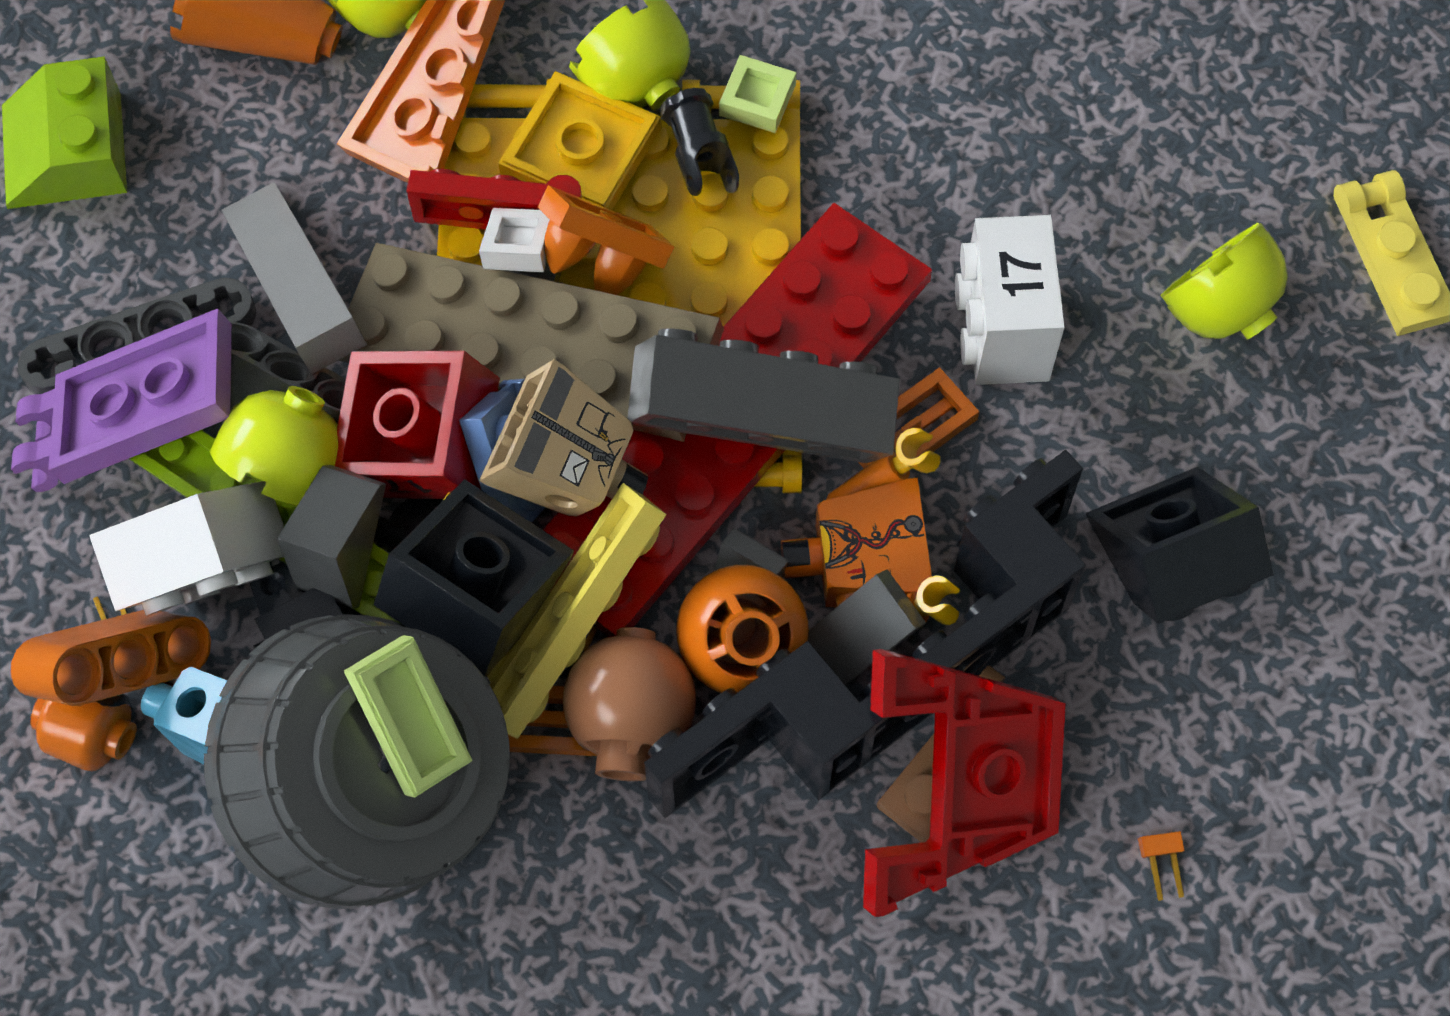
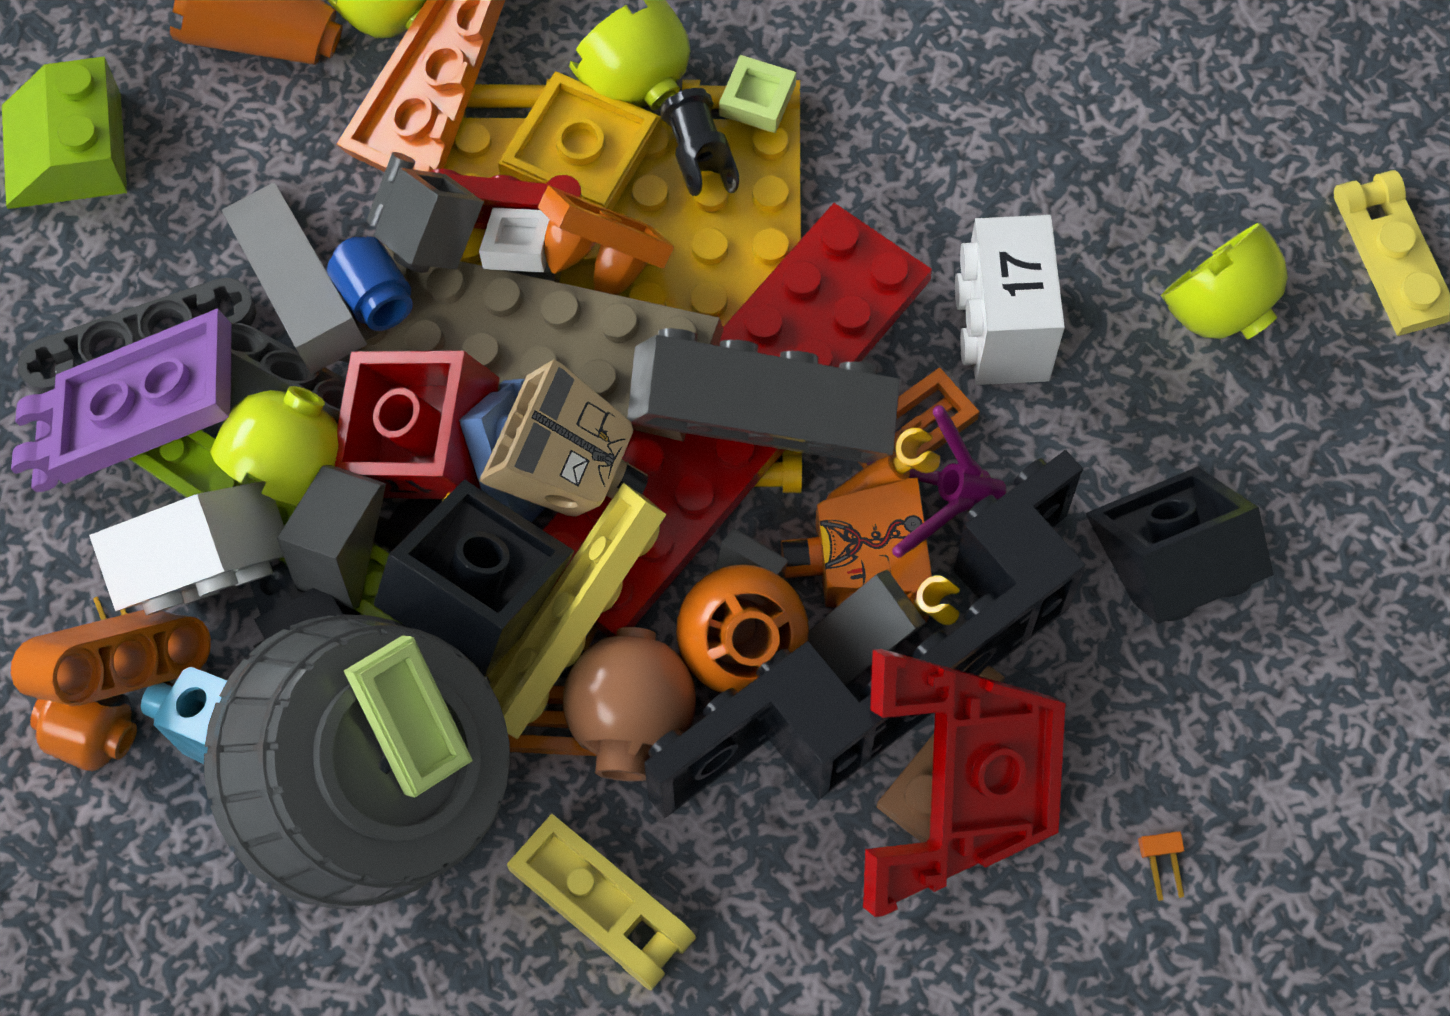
none -> blue brick [327,237,413,331]
none -> dark grey brick [366,152,484,273]
none -> light yellow plate [507,814,696,991]
none -> magenta plant [867,405,1006,558]

